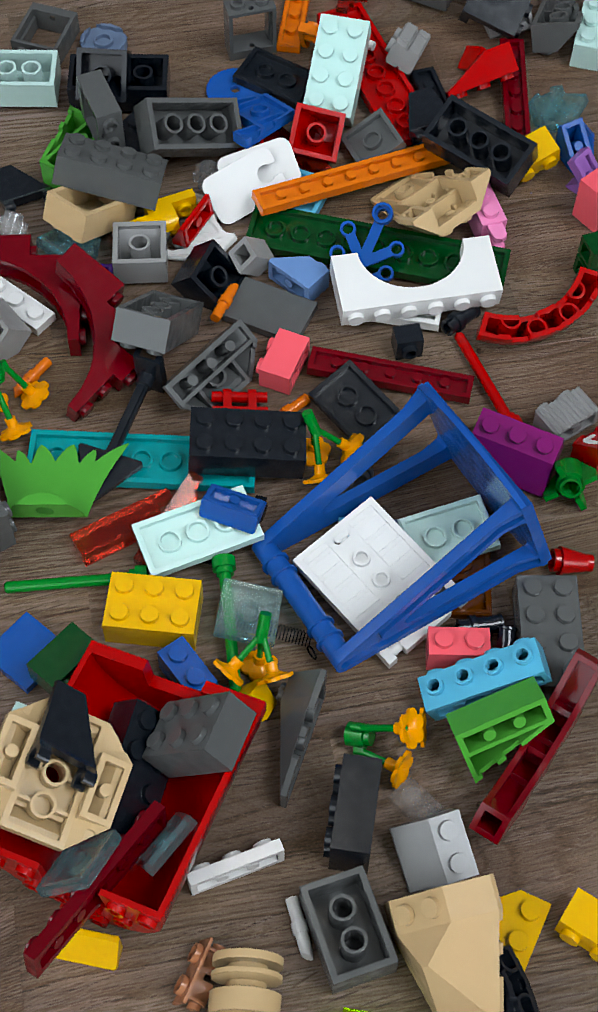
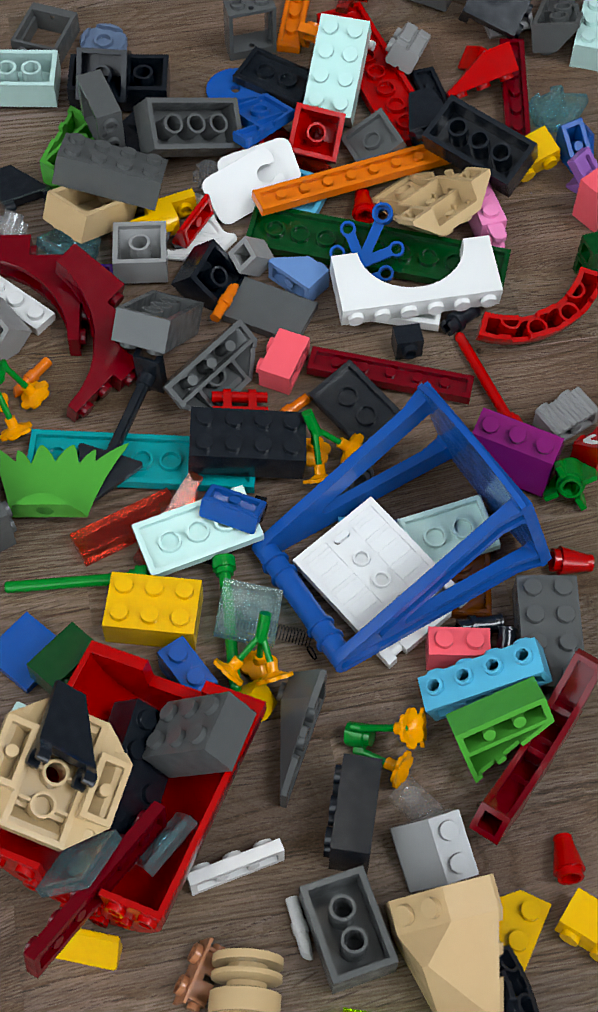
none -> red cone [352,188,375,223]
none -> red cone [553,832,586,885]

